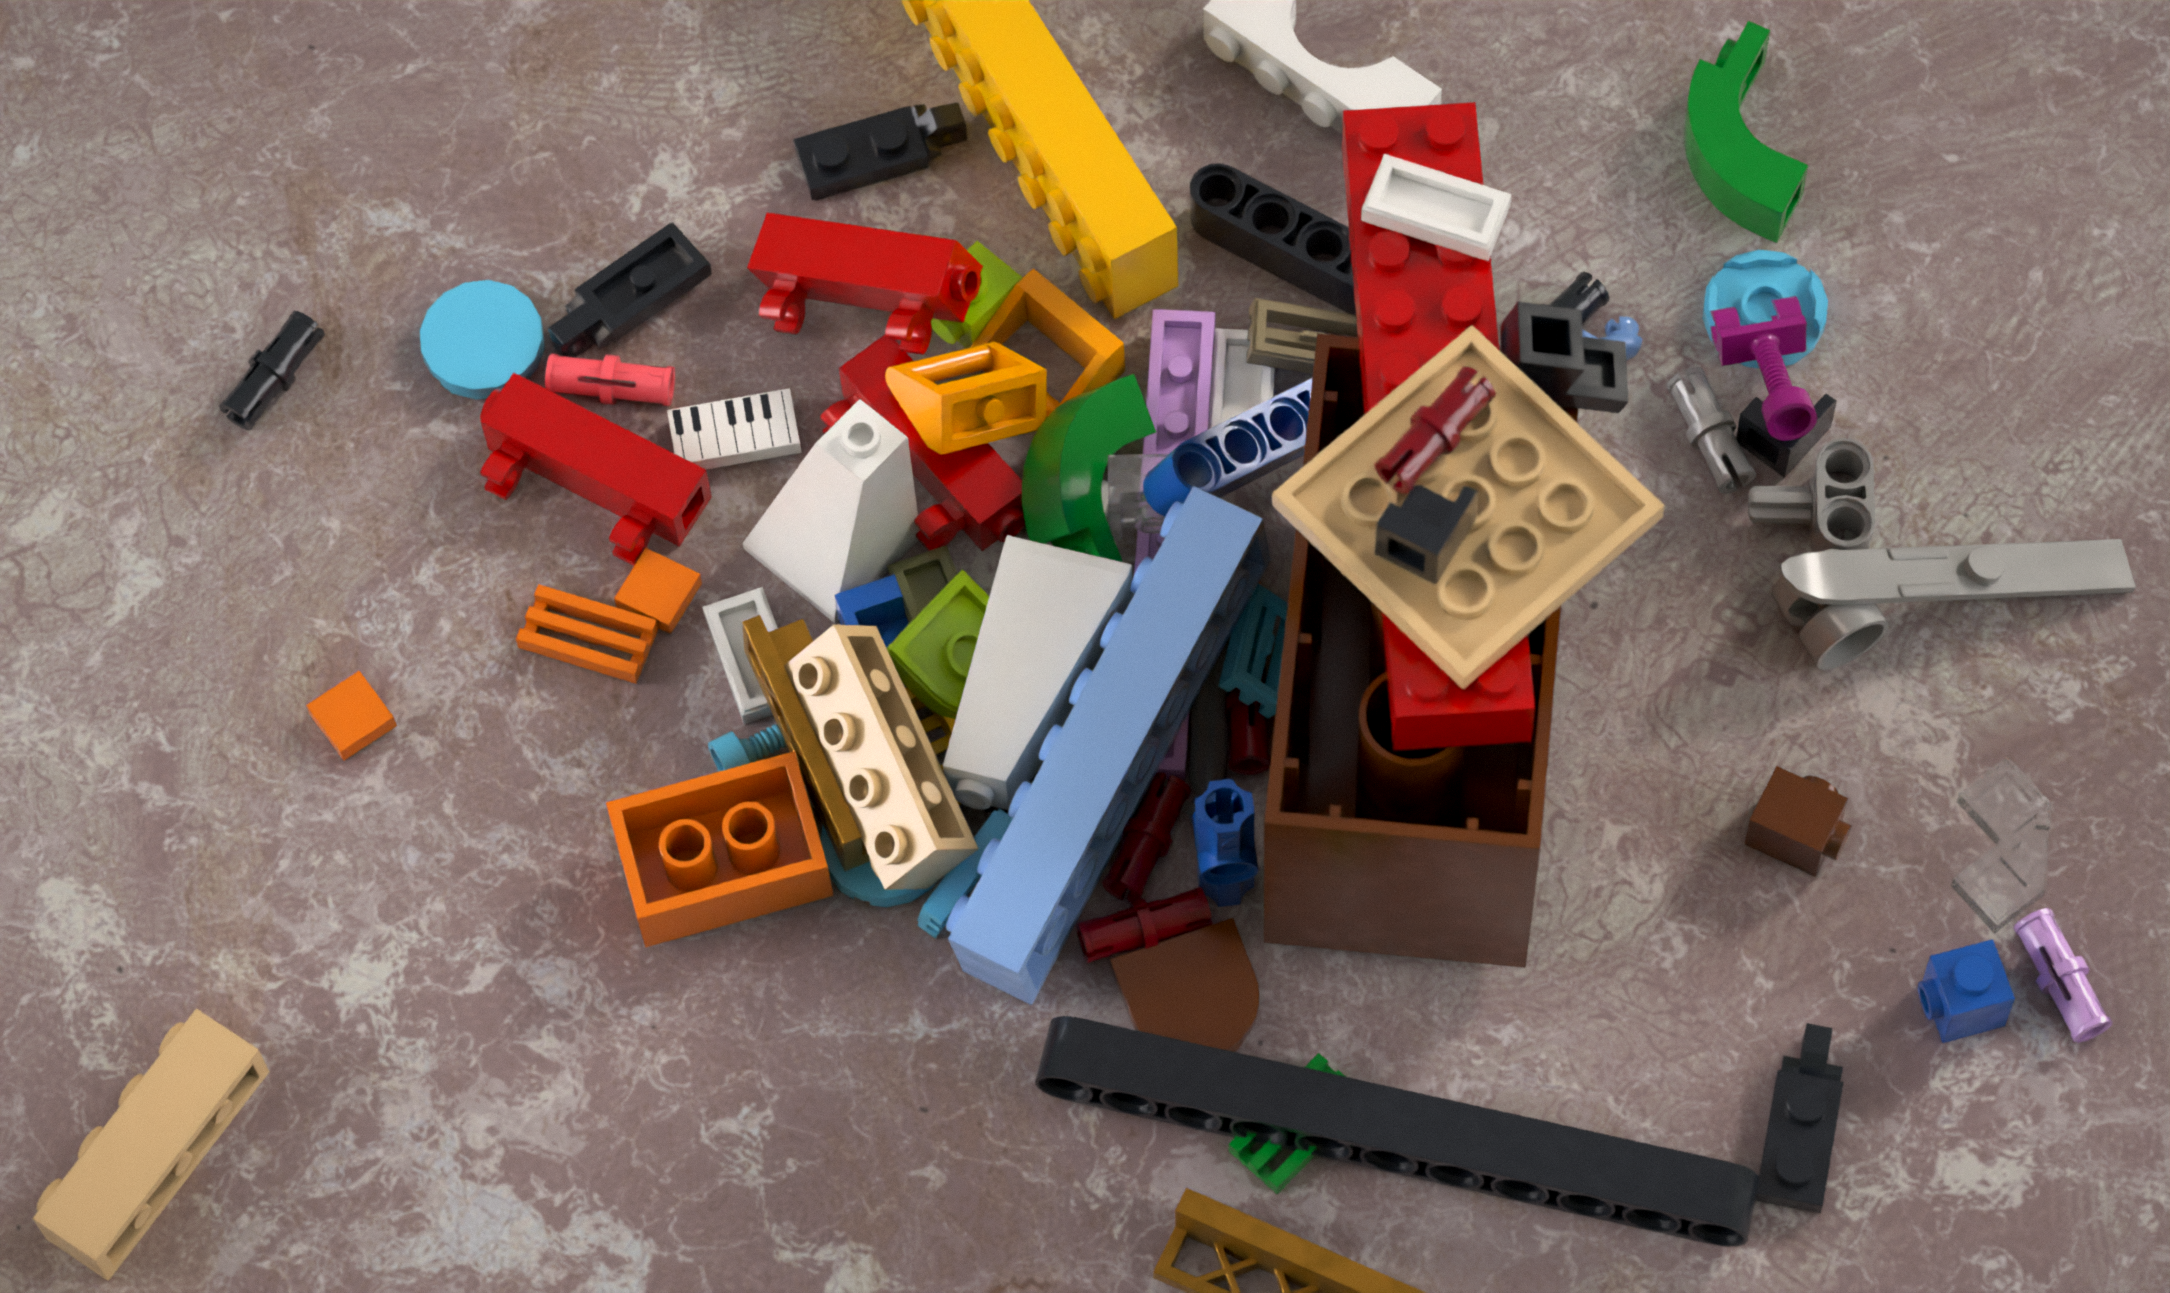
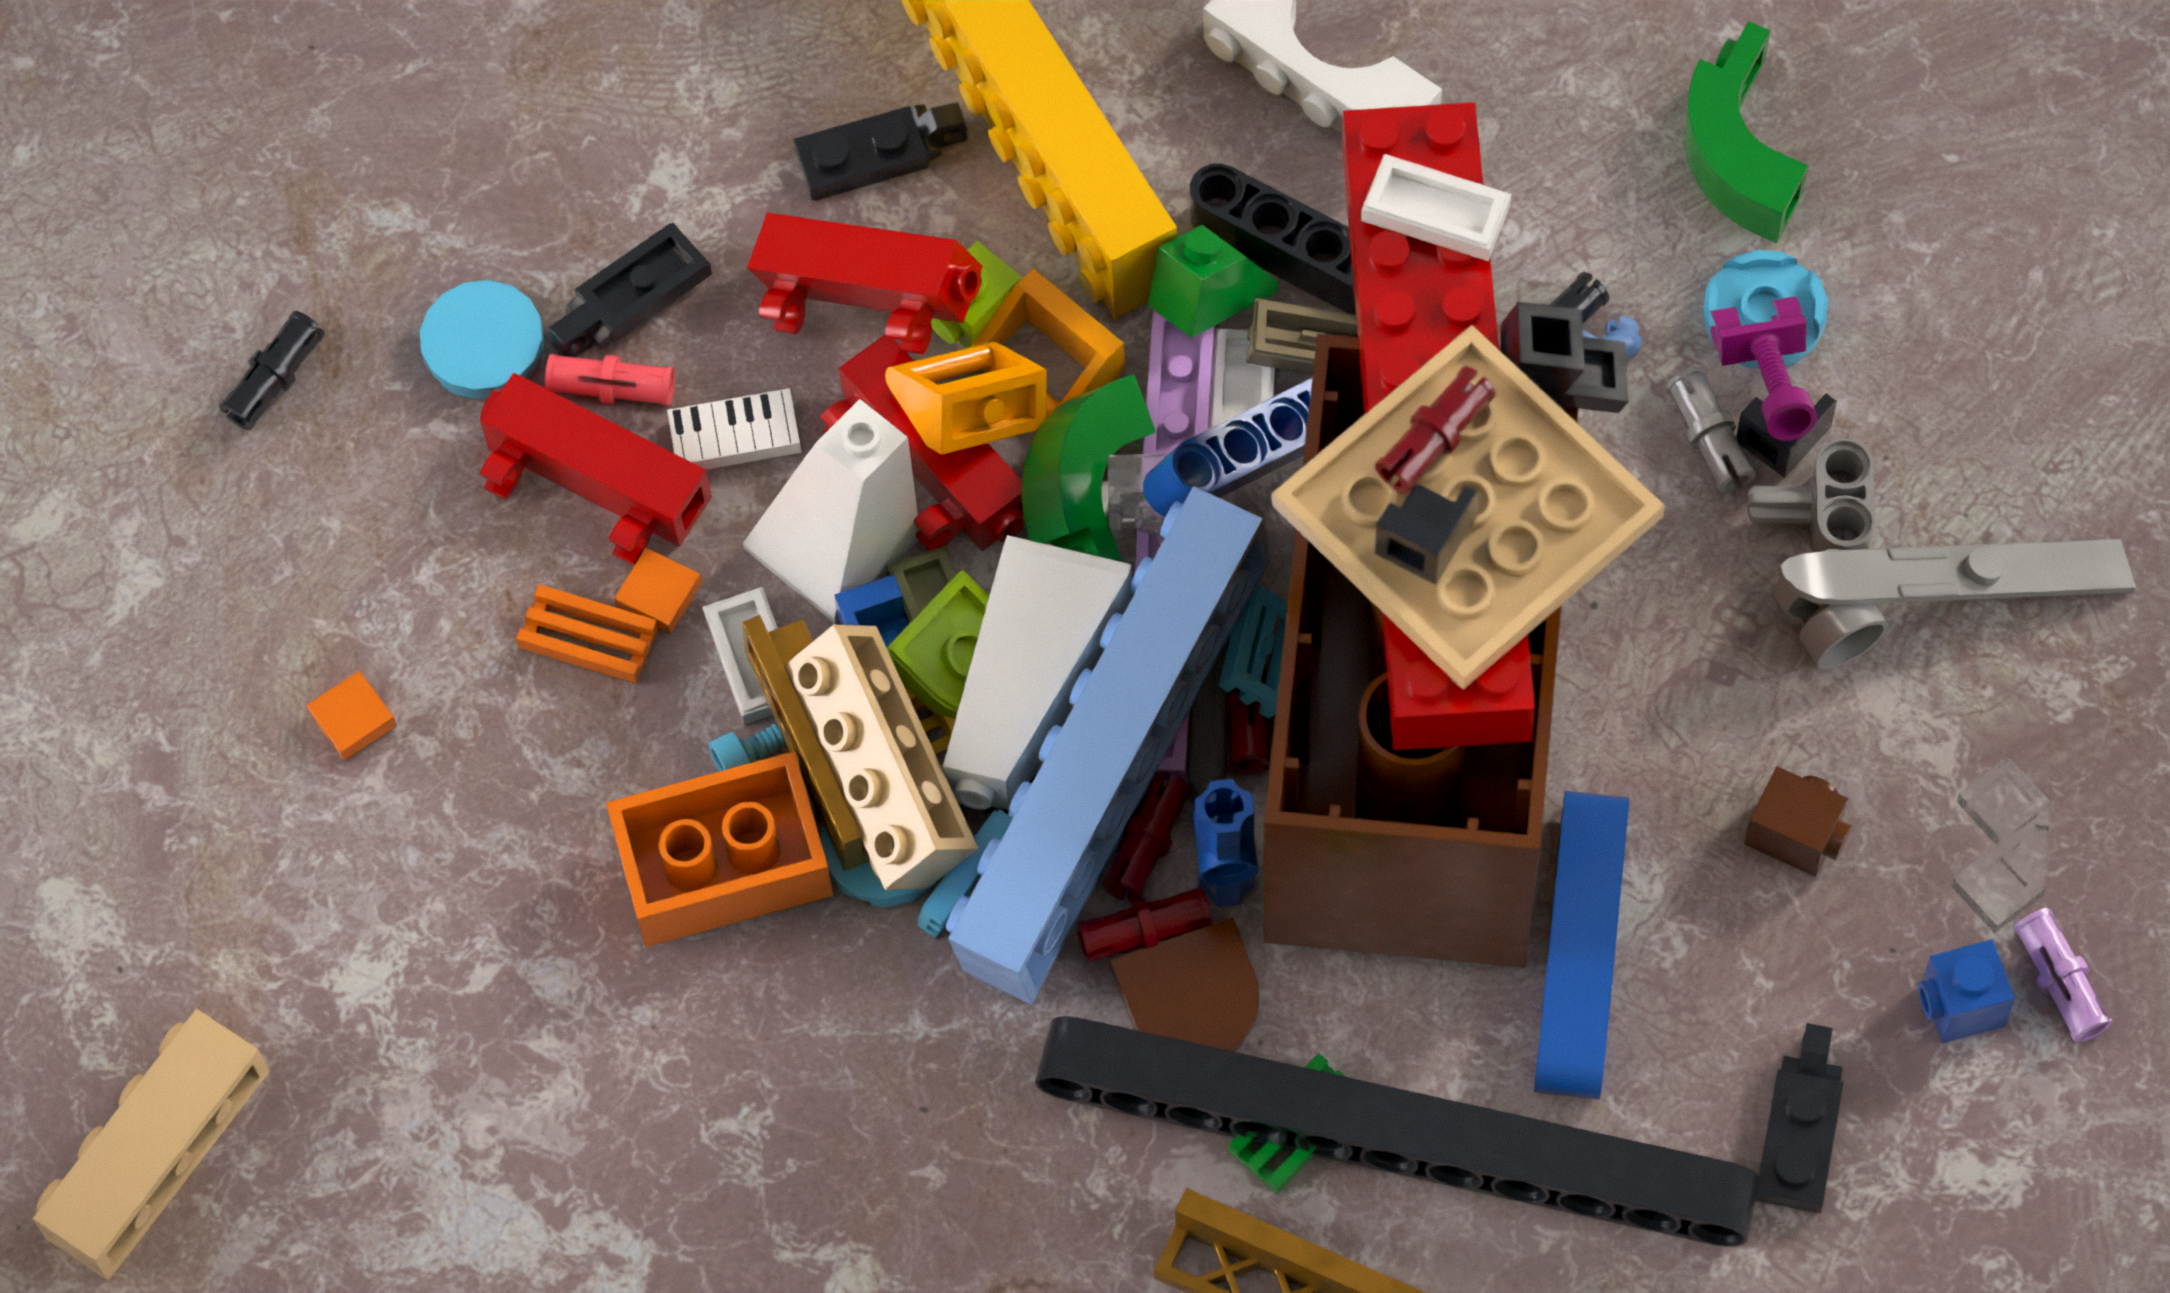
none -> green slope [1148,225,1280,338]
none -> blue beam [1534,791,1630,1100]

